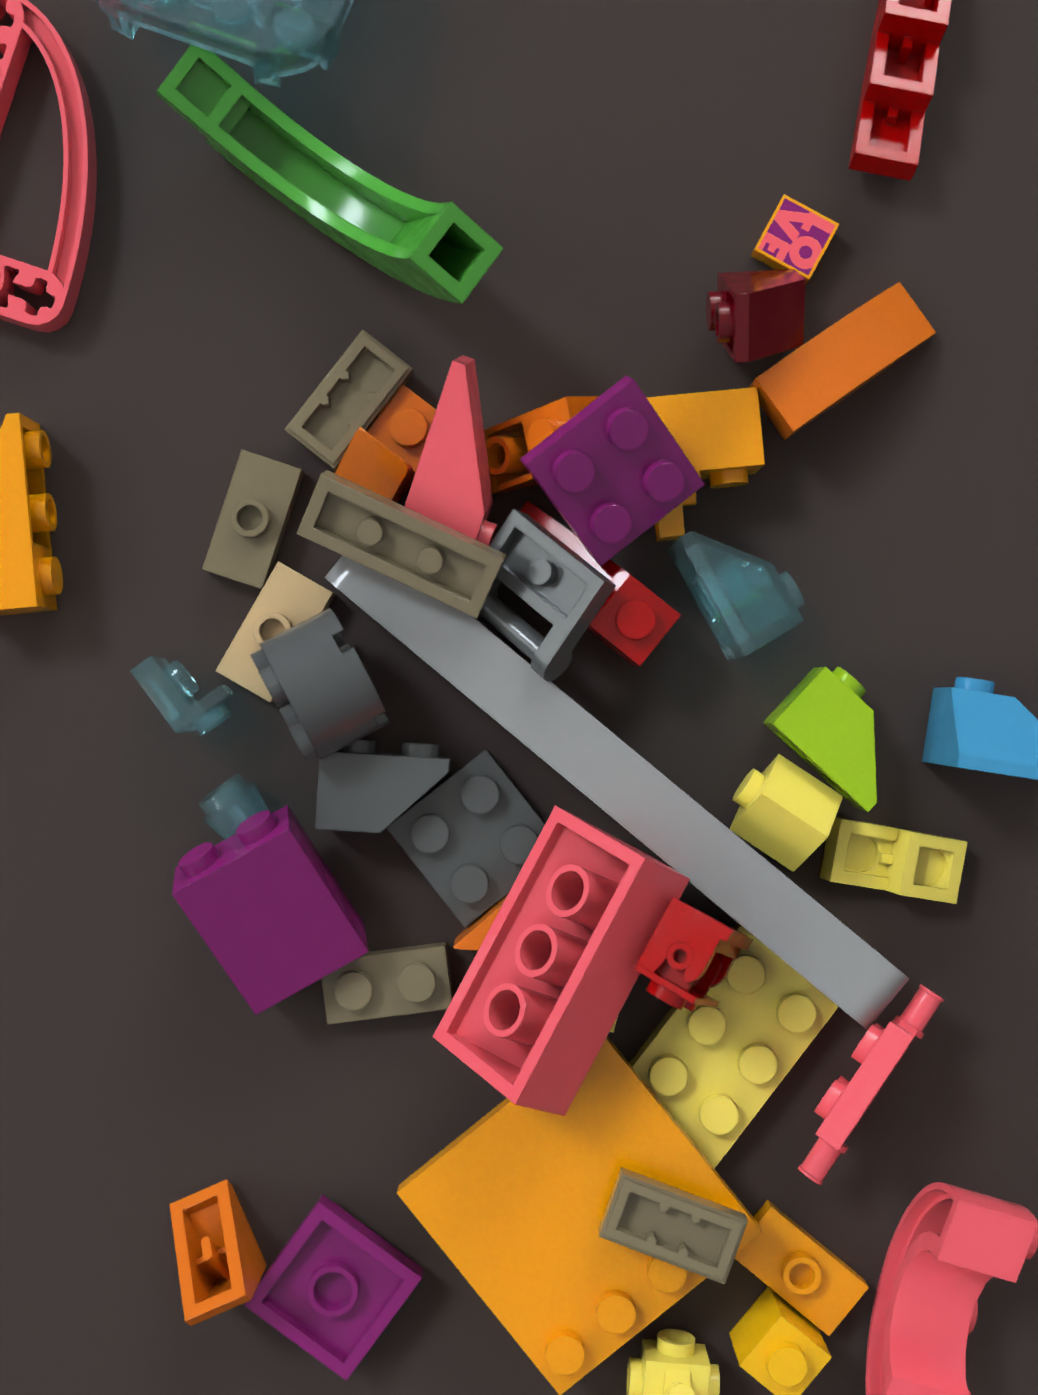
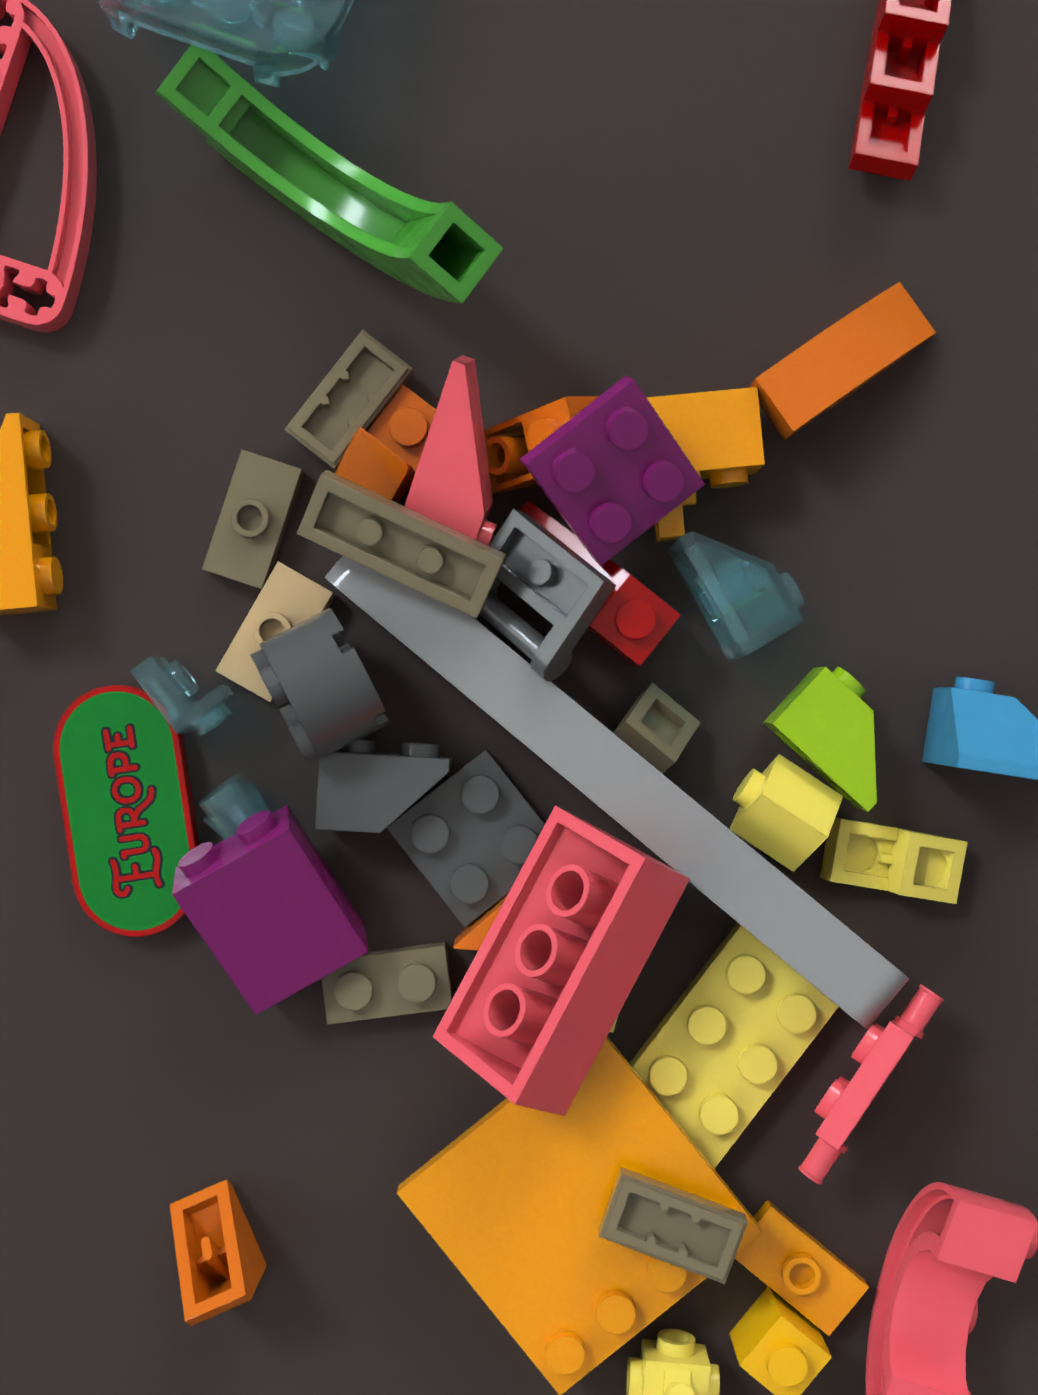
magenta plate [244,1194,424,1381] -> none
red hinge [634,897,753,1012] -> none
dark red slope [706,269,805,363] -> none
tile [751,194,839,286] -> none
none -> green tile [53,685,200,937]
none -> dark tan plate [613,682,701,774]

